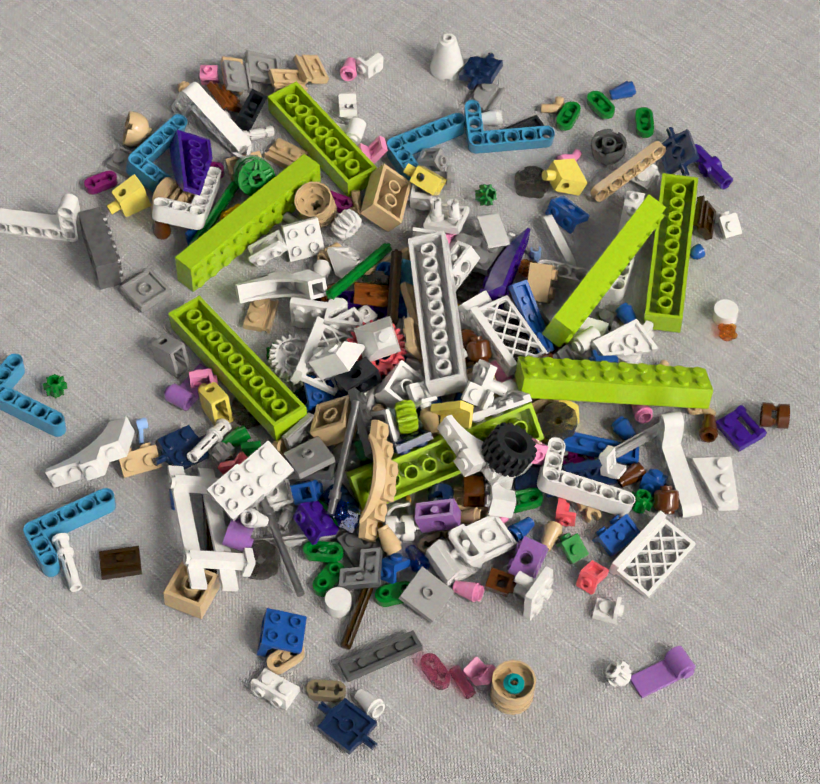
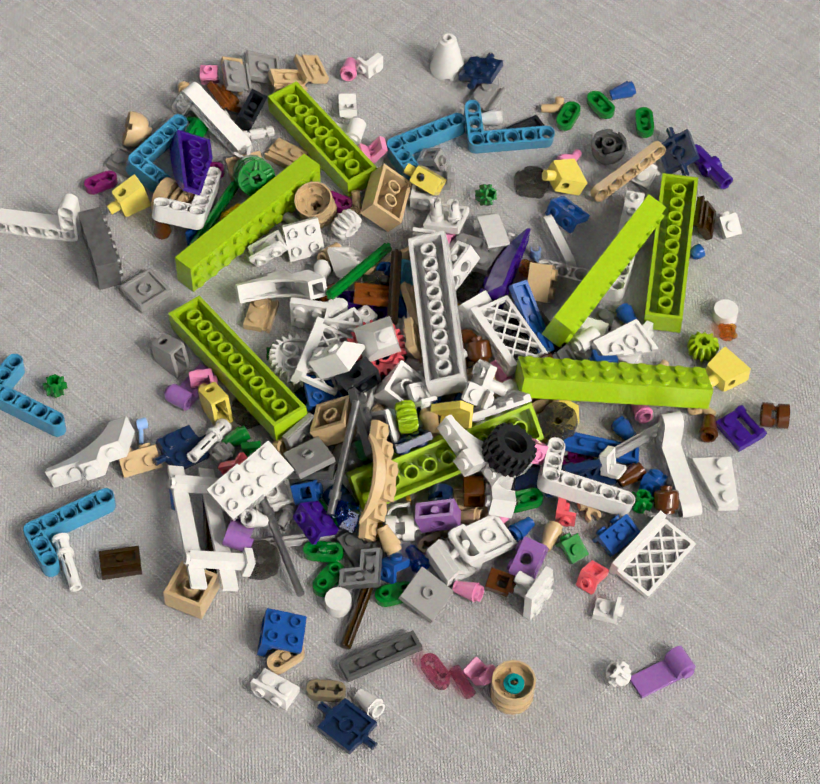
none -> green bracket [185,116,209,137]
none -> lime gear [687,331,720,363]
none -> light yellow torso [706,346,751,392]

